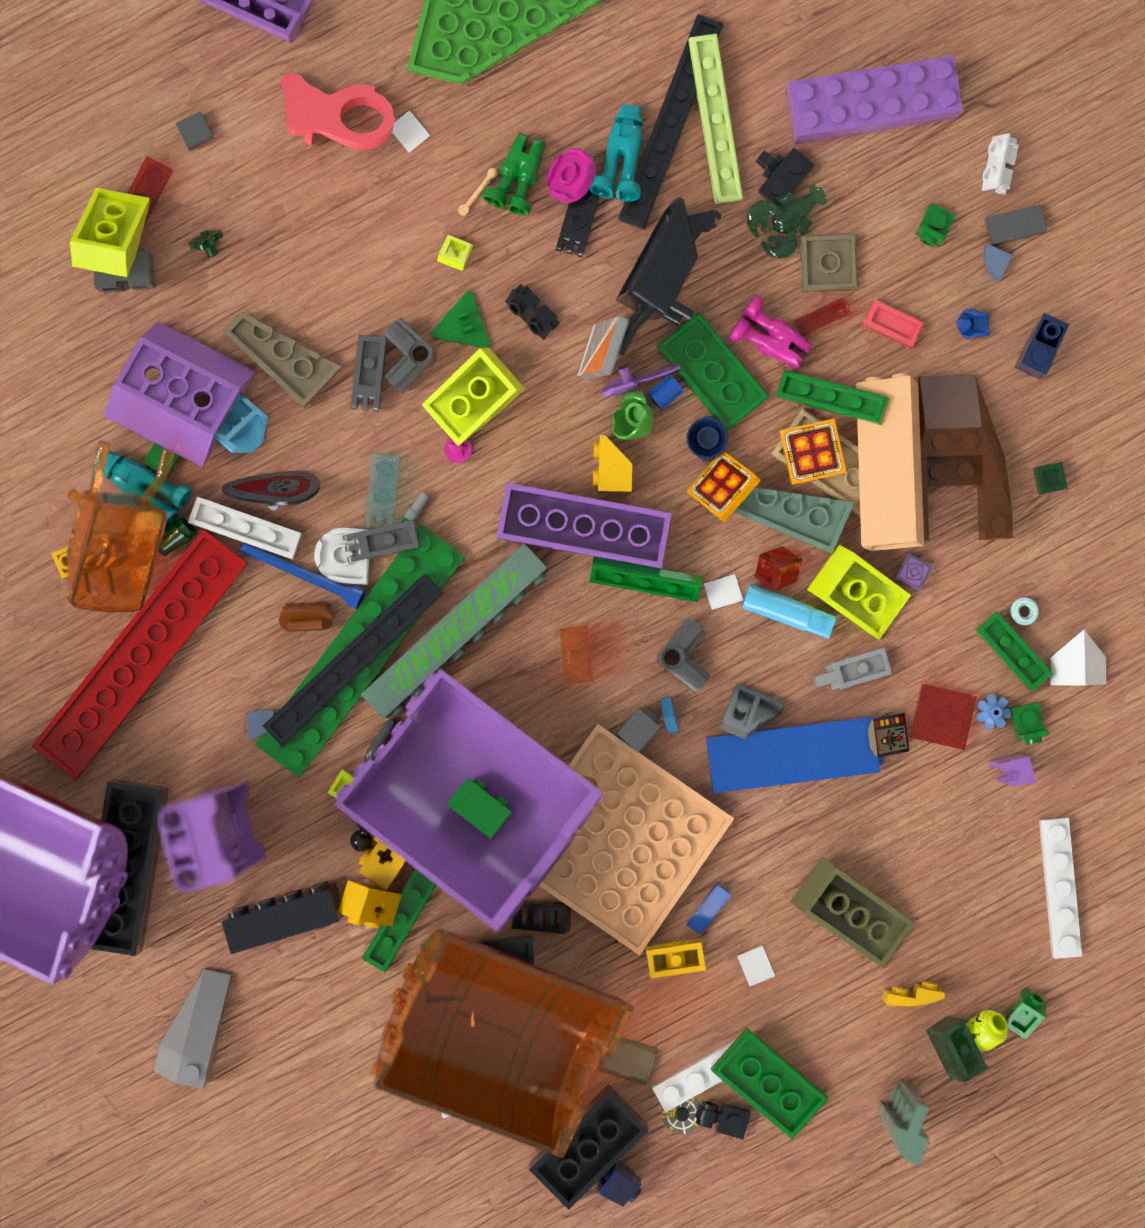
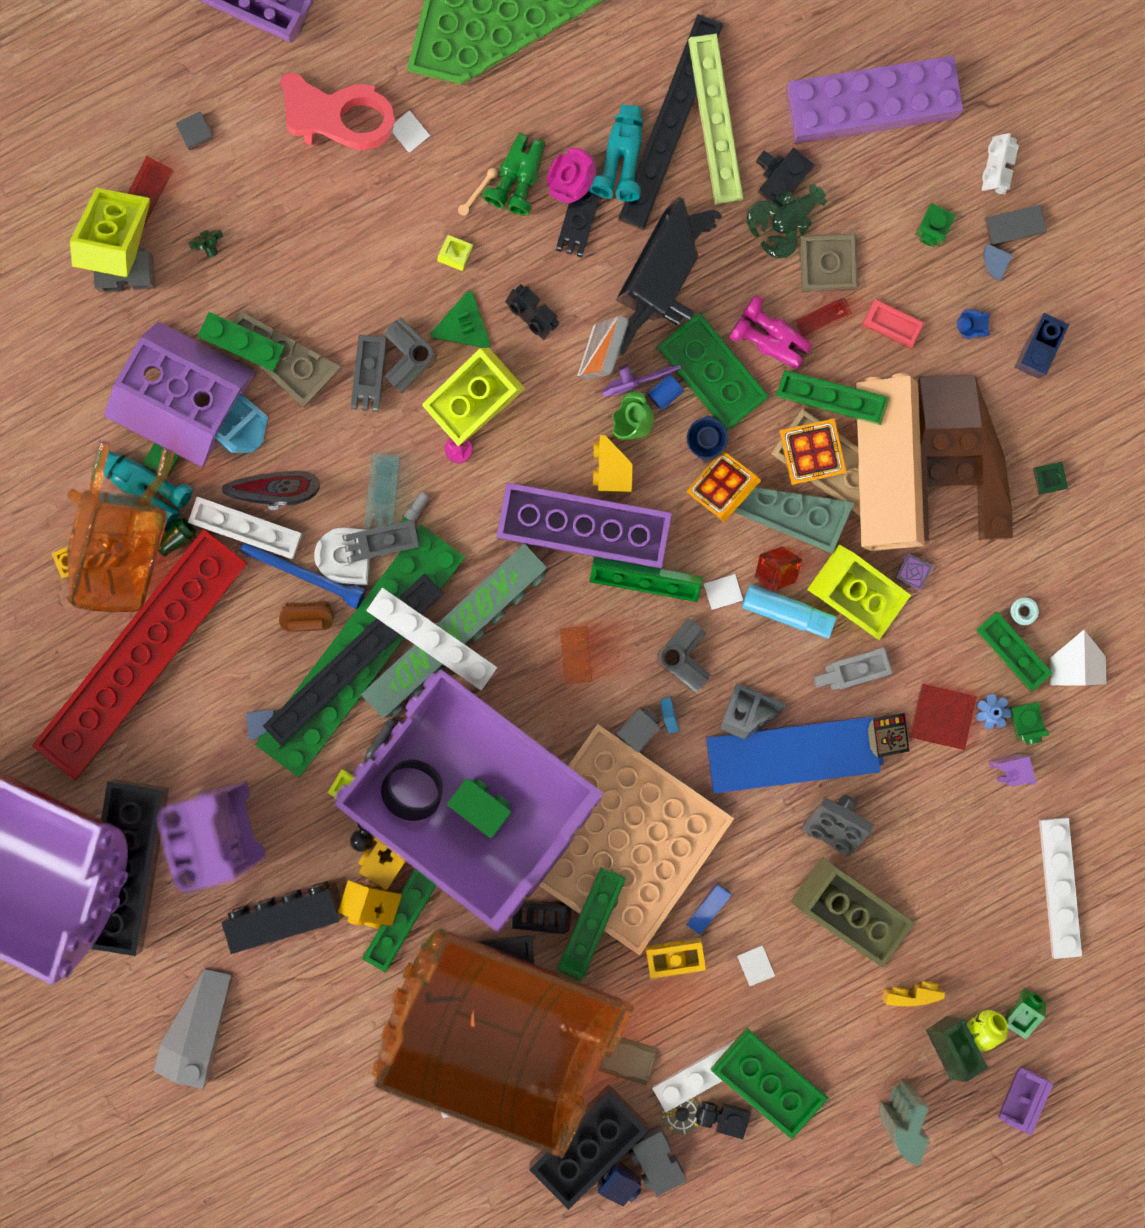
none -> green plate [197,312,286,372]
none -> white plate [366,588,498,690]
none -> black tyre [381,759,443,821]
none -> green tile [557,866,626,981]
none -> dark grey brick [629,1125,687,1196]
none -> dark grey plate [802,795,874,856]
none -> medium lavender hinge [998,1066,1053,1135]

